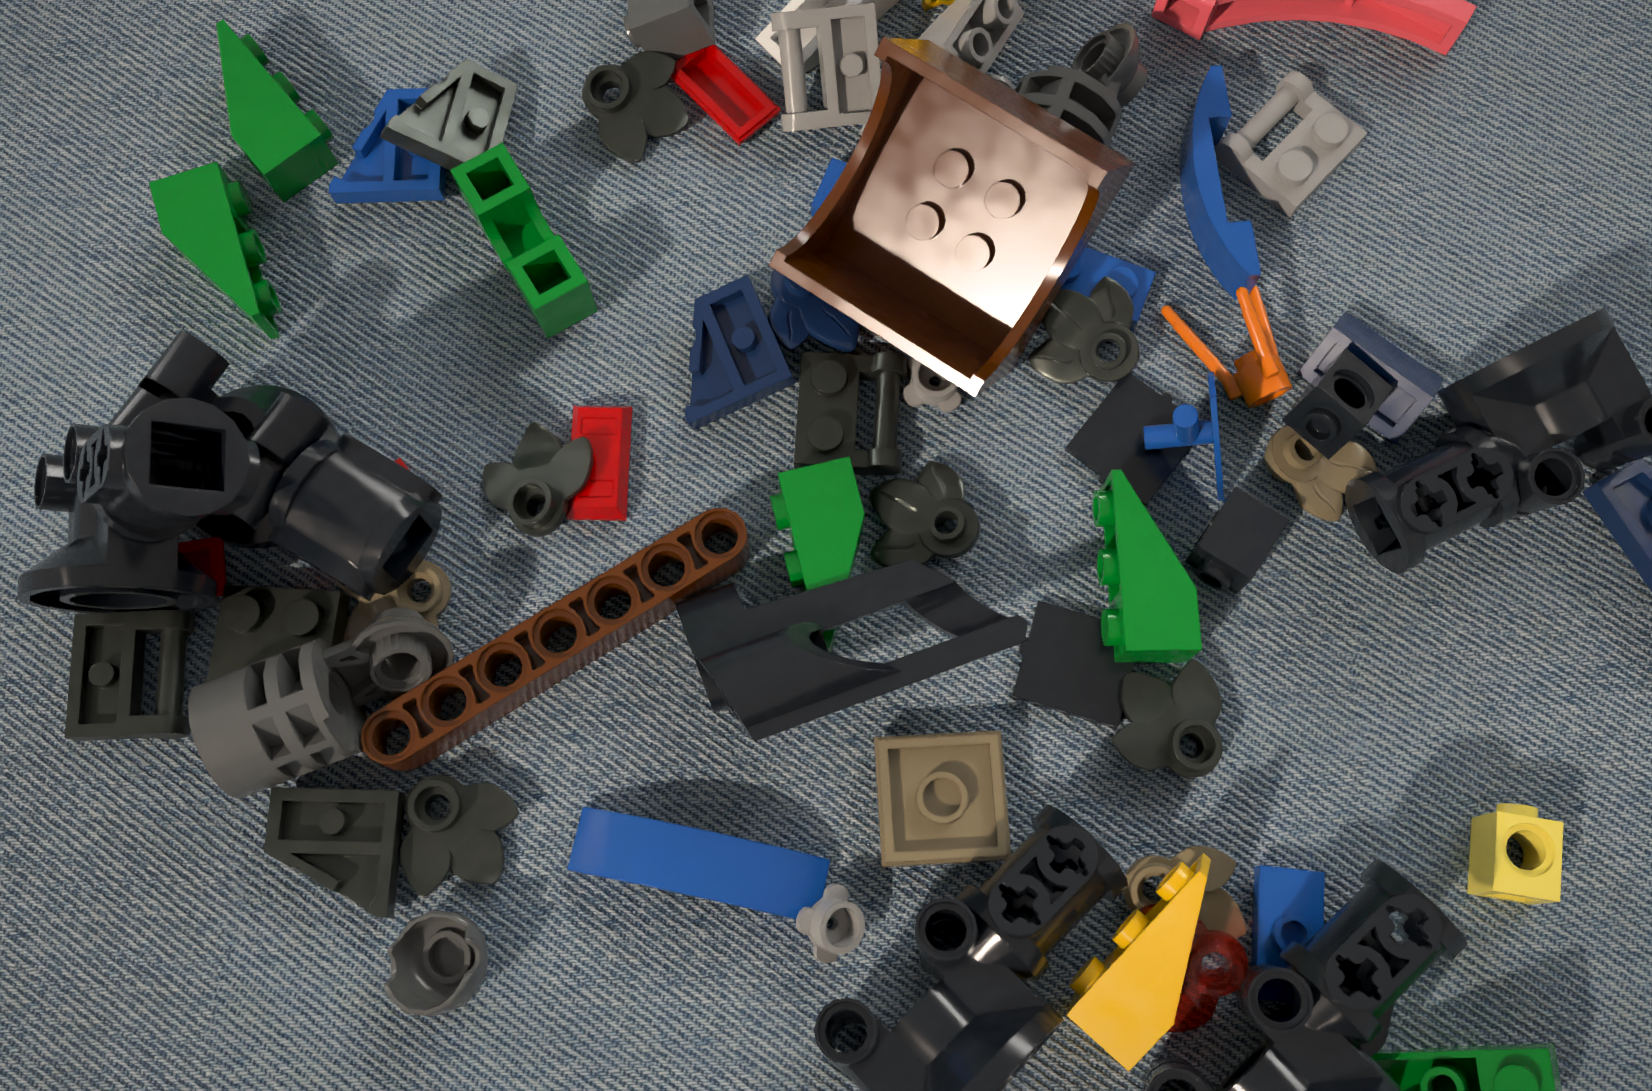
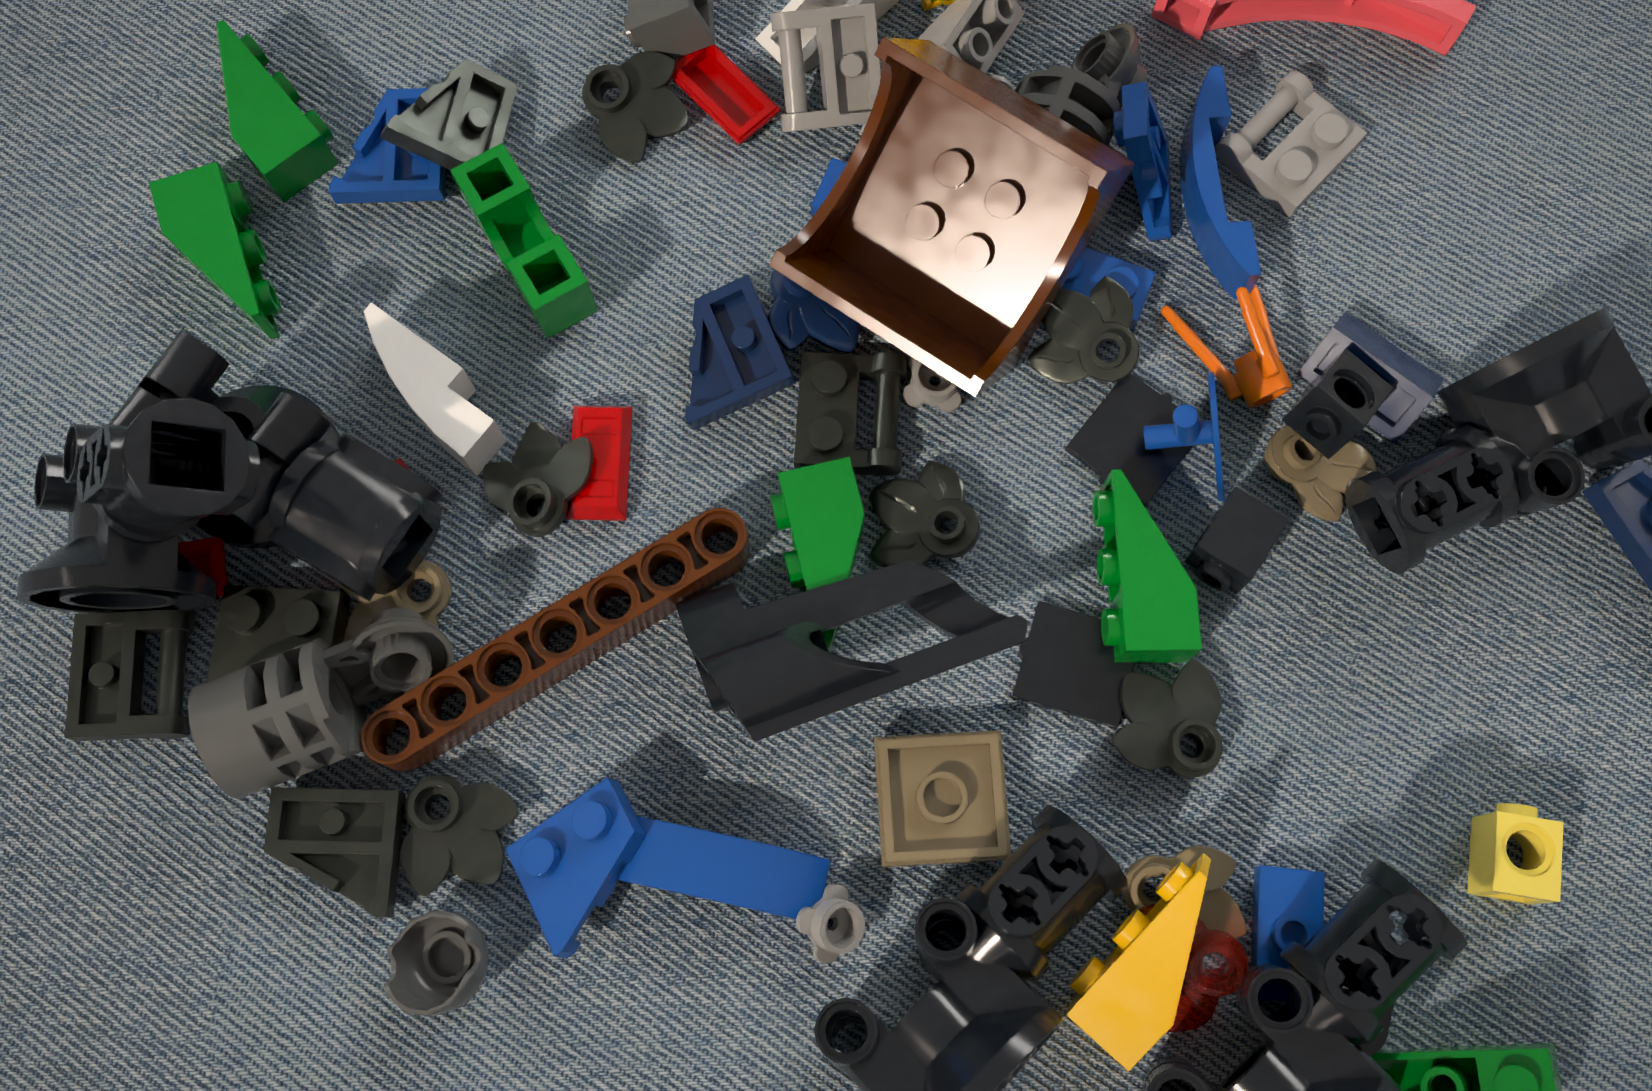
none -> white slope [363,303,507,477]
none -> blue wing [505,777,646,959]
none -> blue wing [1114,81,1173,241]

